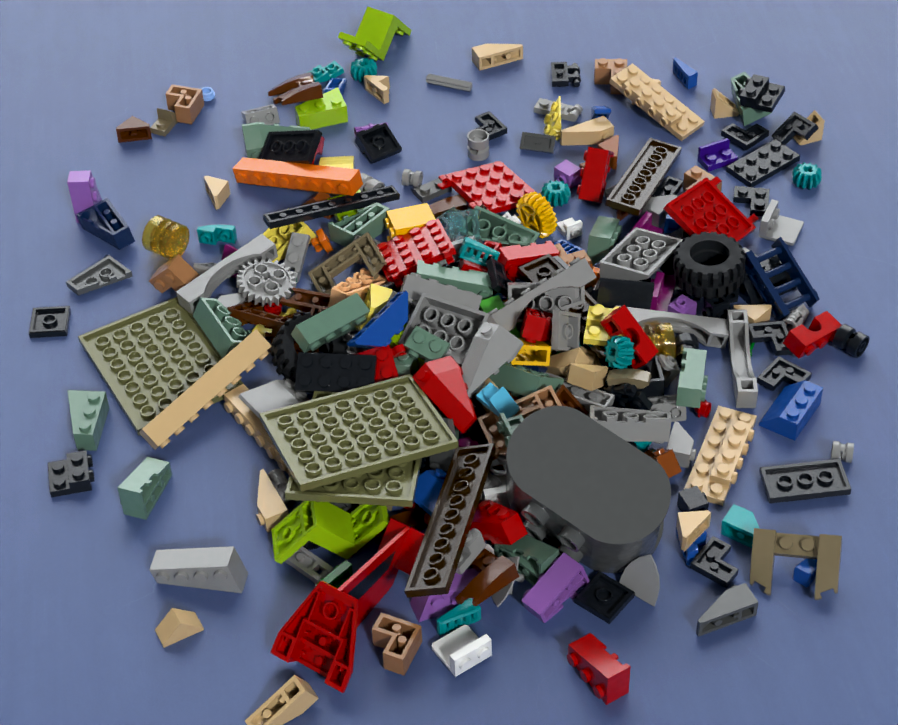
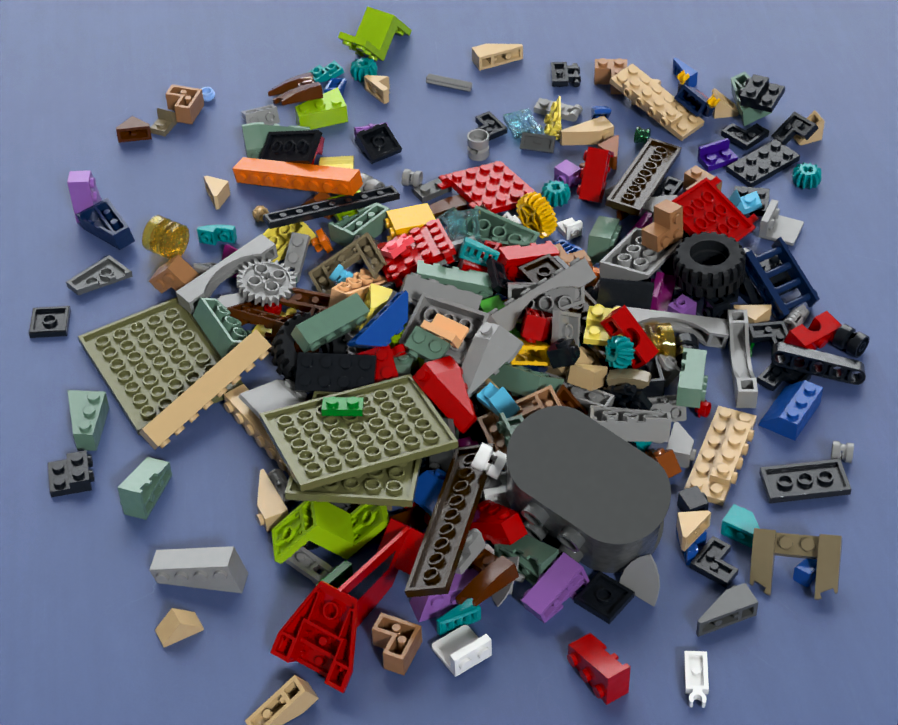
none -> tan plate [253,205,269,222]
none -> green plate [321,396,364,416]
none -> medium azure wheel [329,264,353,284]
none -> coral plate [380,233,415,259]
none -> light nougat panel [420,313,469,349]
none -> white wheel [470,442,507,480]
none -> clear light blue plate [503,109,544,139]
none -> black brick [546,338,580,369]
none -> clear green wheel [634,126,651,145]
none -> medium nougat brick [641,199,683,252]
none -> dark blue torso [674,70,720,117]
none -> white plate [684,651,709,708]
none -> medium azure slope [729,189,763,215]
none -> black beam [771,342,866,385]

